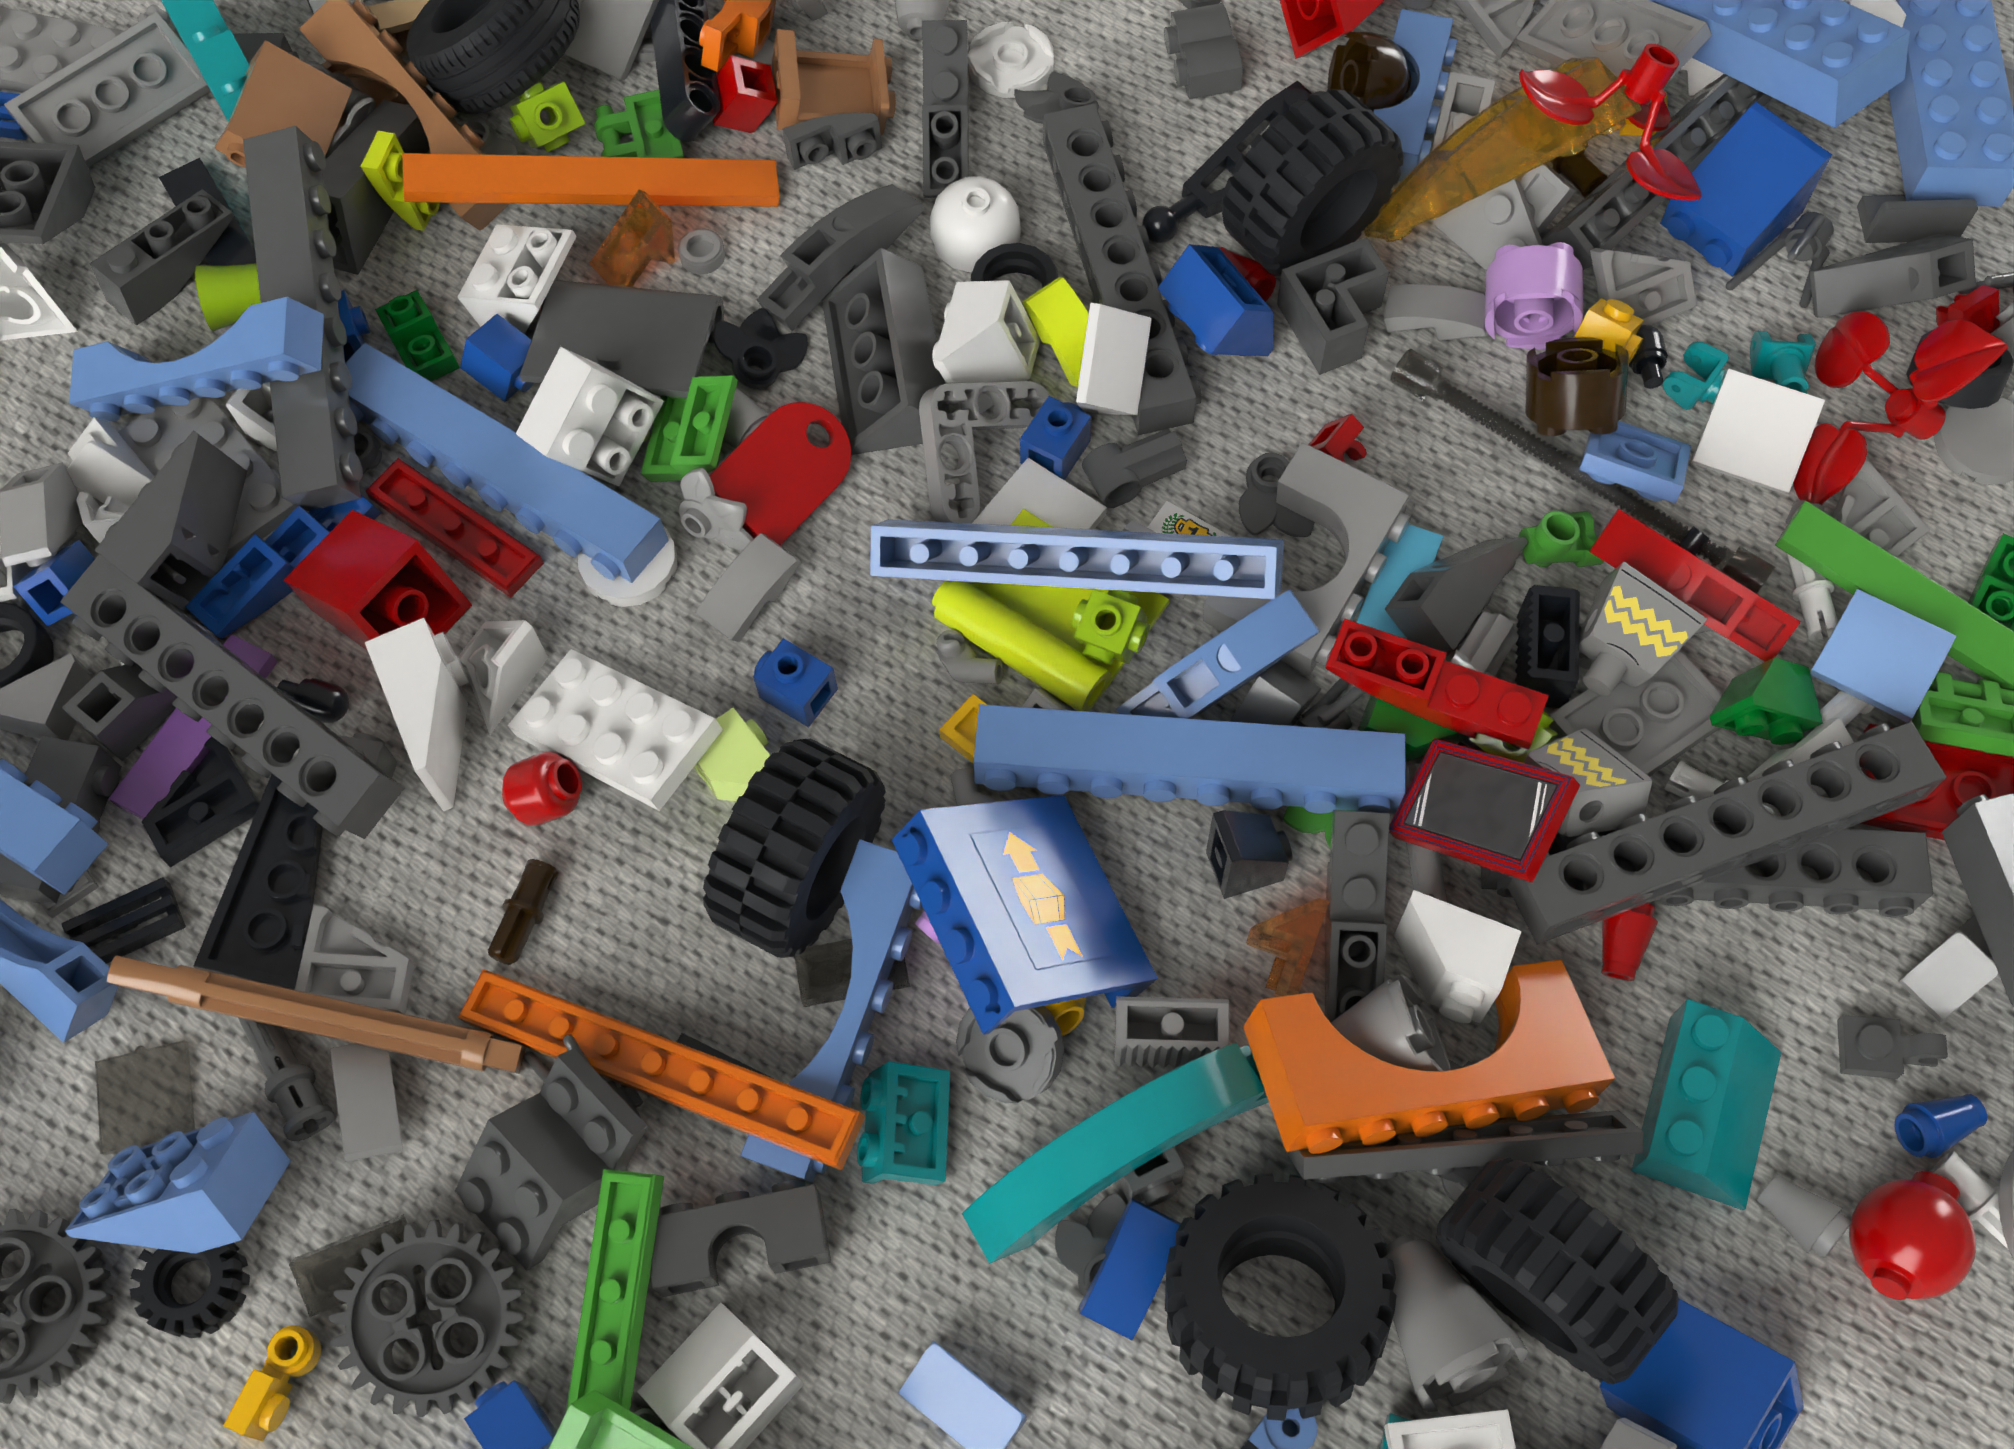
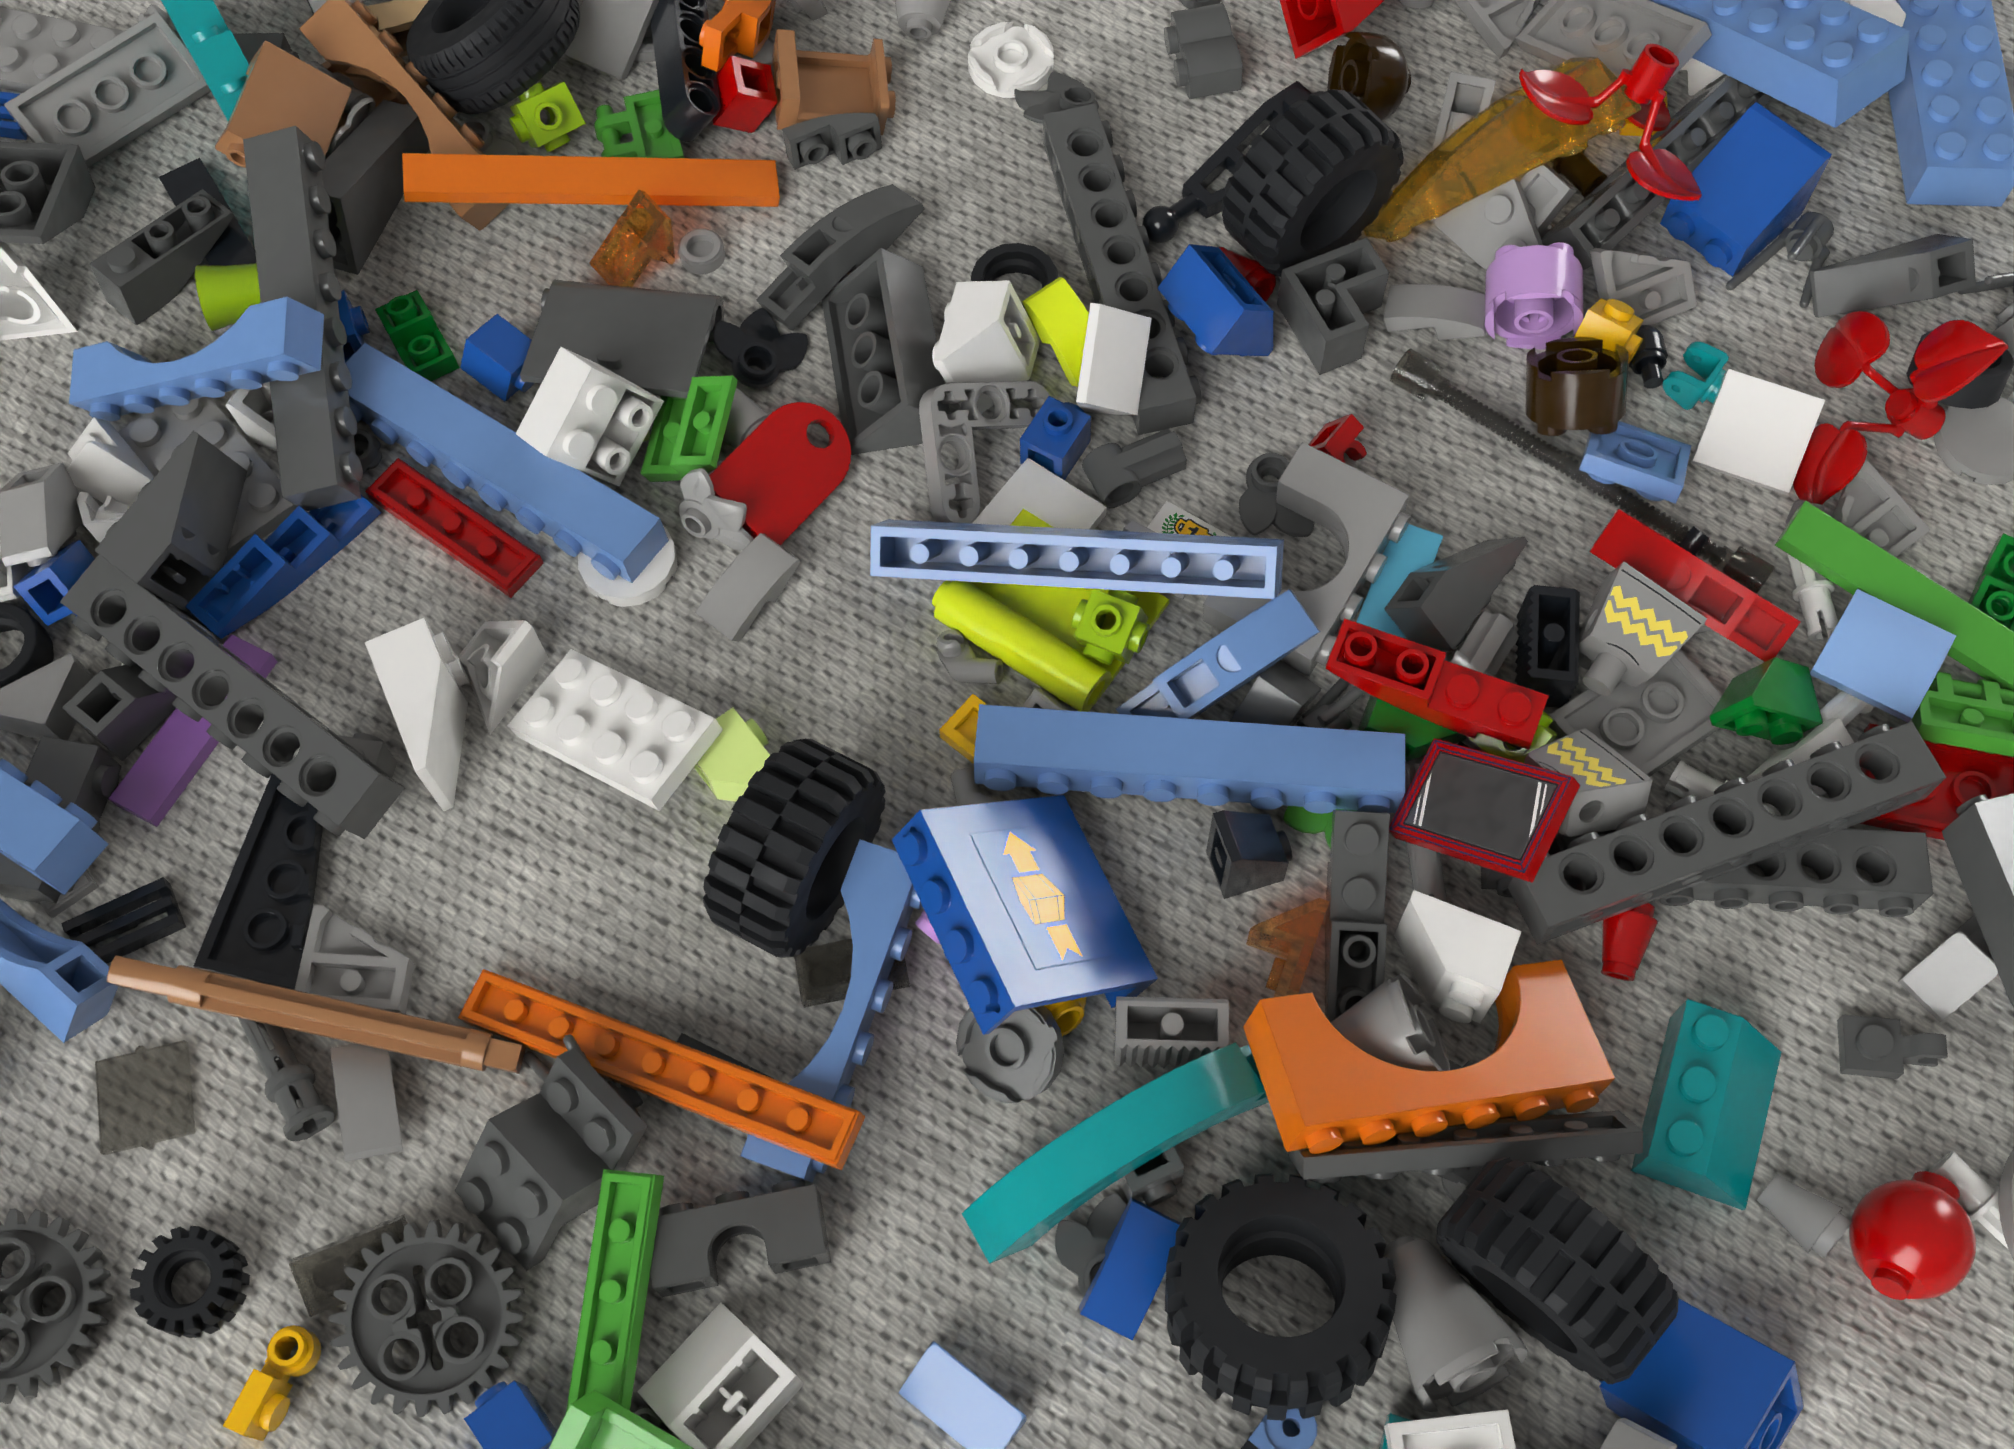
medium blue slope [65,1111,291,1254] -> none
black wing [141,736,260,868] -> none
black cylinder [277,678,349,723] -> none
red slope [283,510,472,651] -> none
neon yellow slope [360,131,440,231] -> none
white slope [458,224,577,334] -> none
dark brown axle [488,859,559,965] -> none
red head [502,752,582,826] -> none
blue brick [753,638,838,728] -> none
teal bracket [857,1061,950,1186] -> none
dark grey slope [922,20,969,198] -> none
white cylinder [930,176,1021,272] -> none
medium blue arch [1373,9,1458,184] -> none
bright green plate [1518,511,1604,567] -> none
teal piece [1750,331,1816,394] -> none
dark grey panel [1857,195,1978,243] -> none
blue cone [1894,1094,1987,1158] -> none
red tile [1936,285,2000,334] -> none

